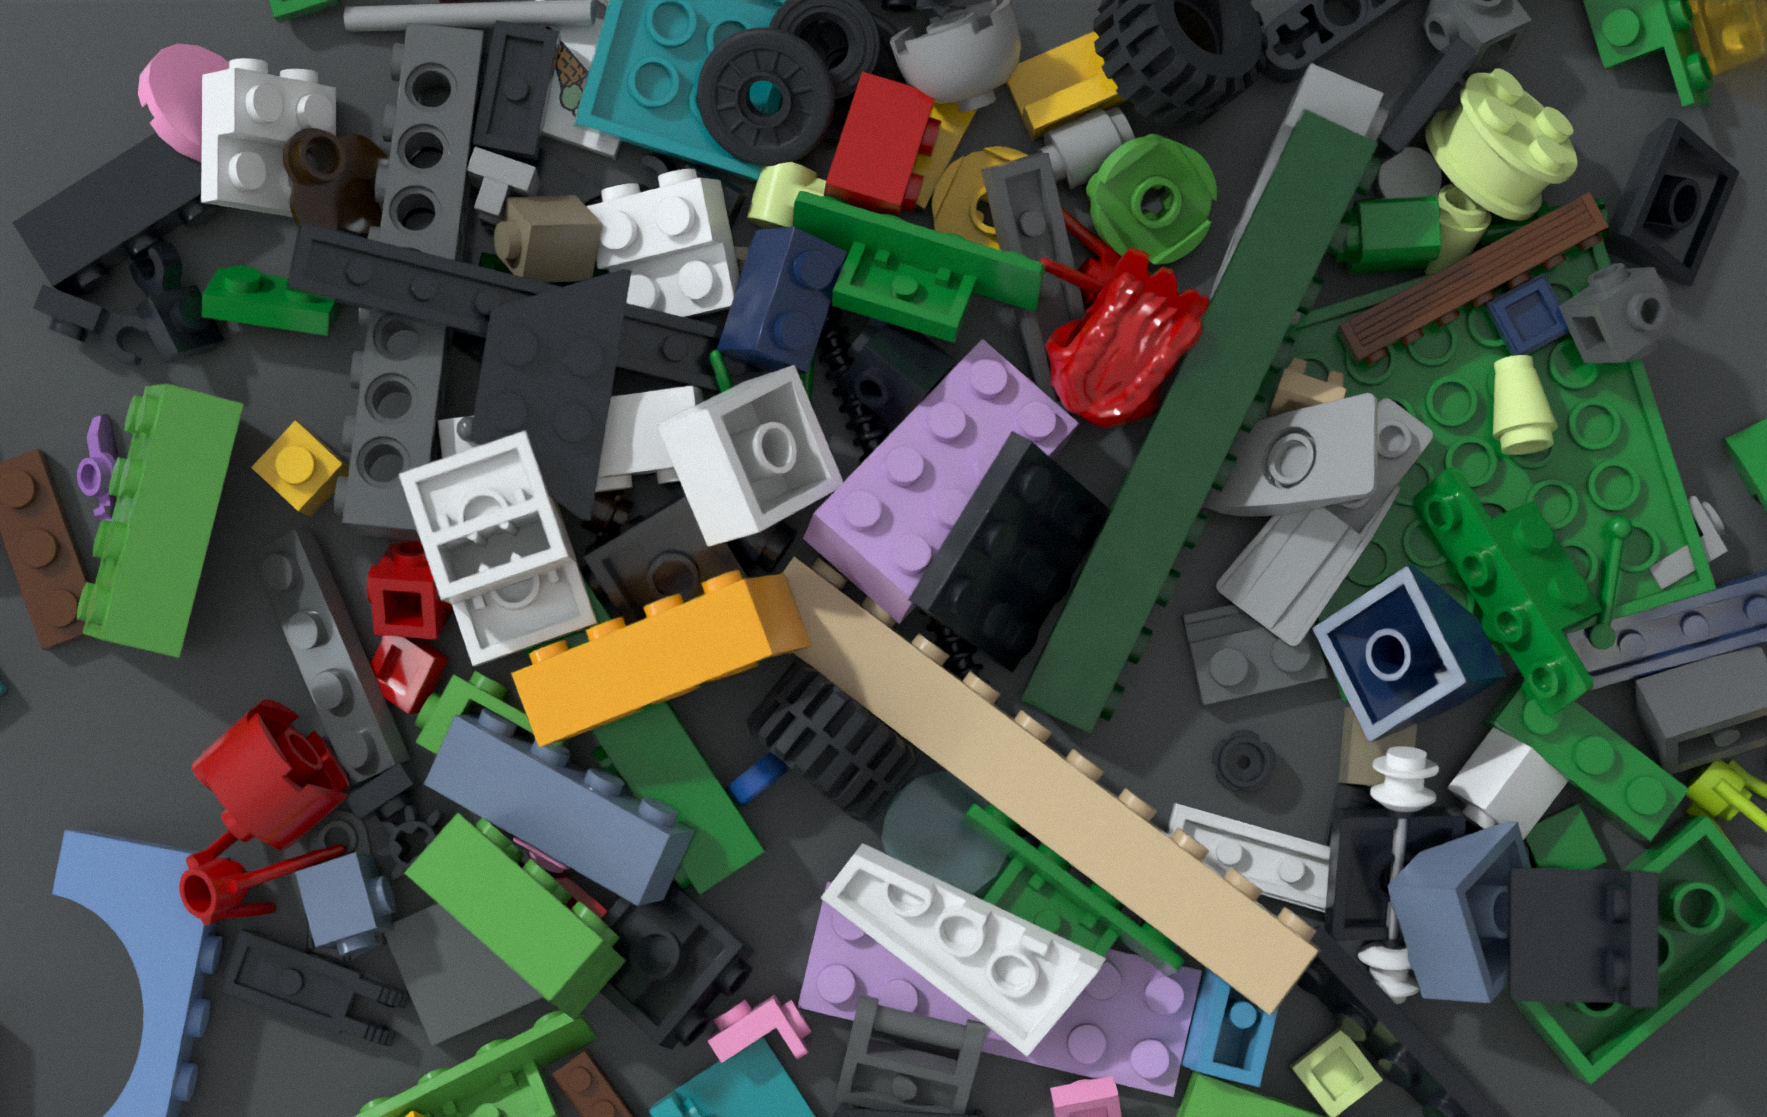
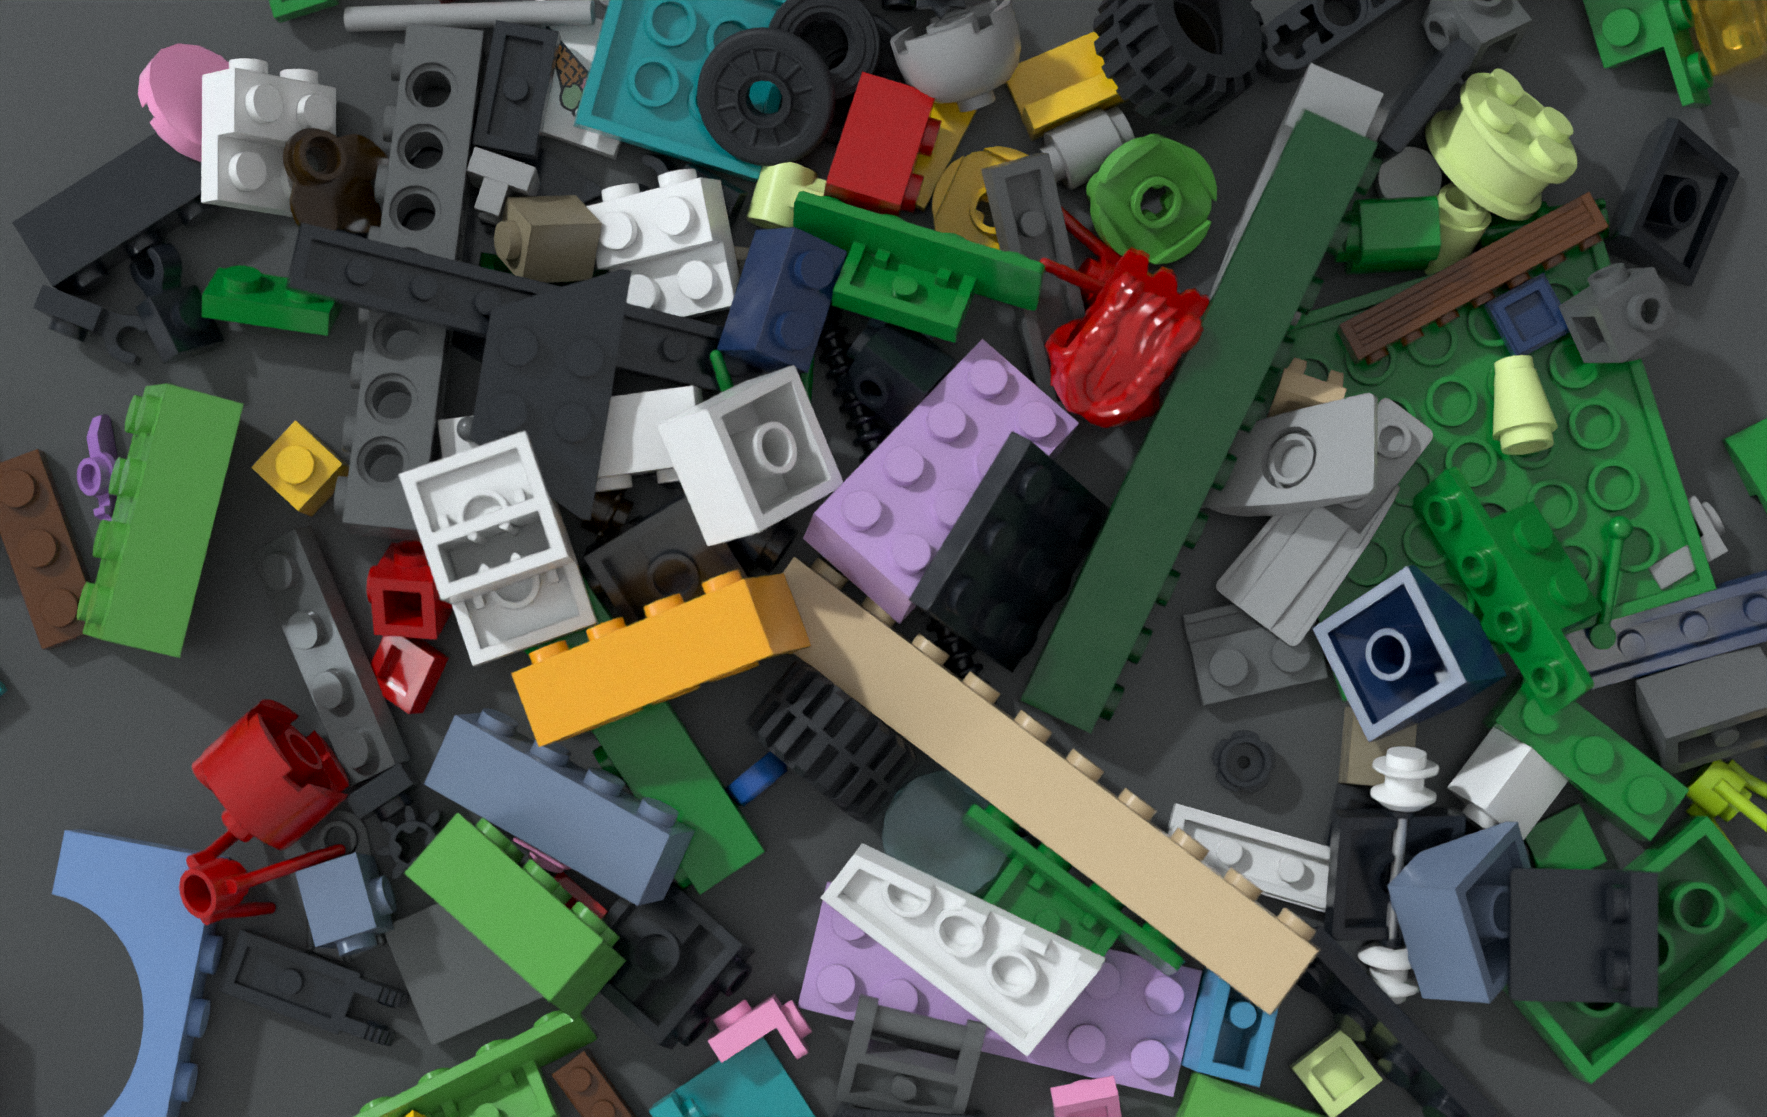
bright green bracket [415,671,571,754] -> none

